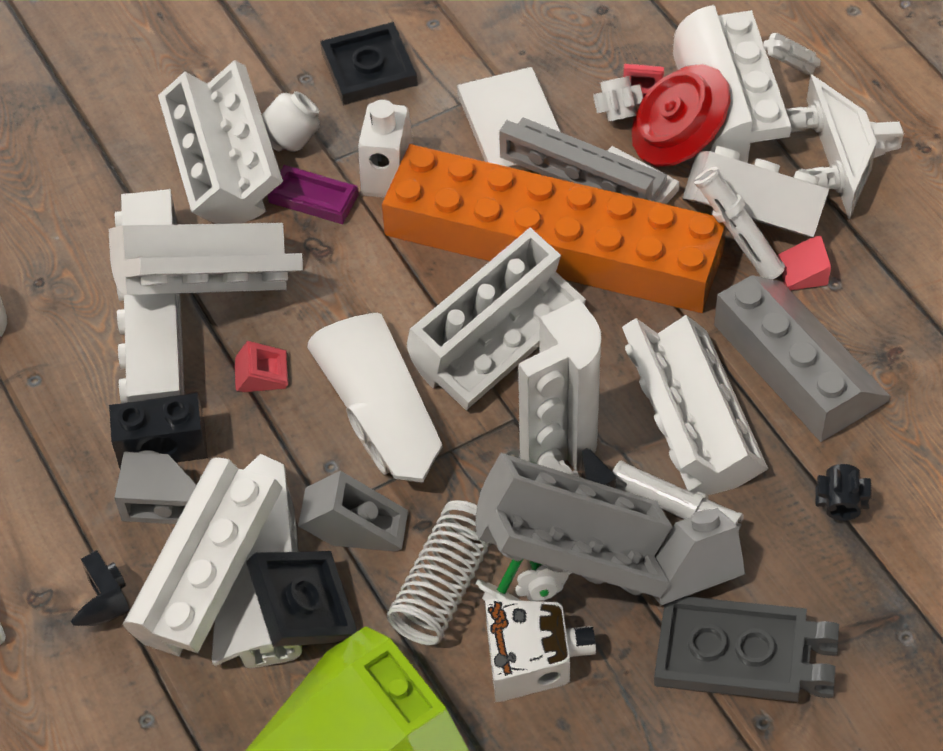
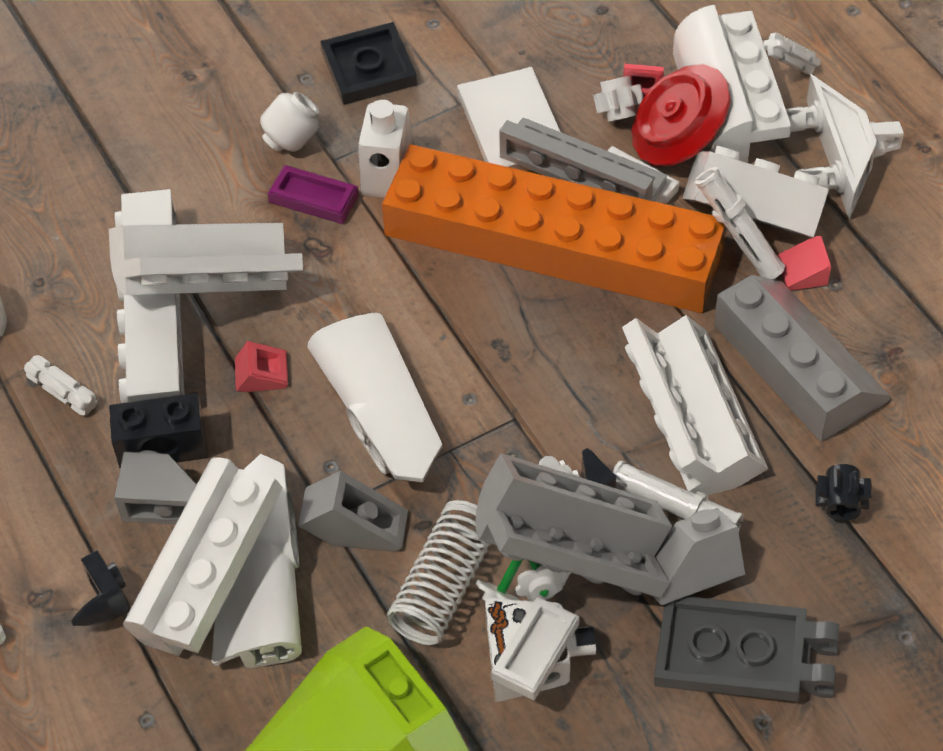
white brick [158,60,283,224] -> none
black tile [246,551,357,647] -> none
white brick [407,227,586,410] -> none
white brick [518,299,601,472] -> none
none -> white axle [24,355,98,416]
none -> white tile [491,597,579,701]

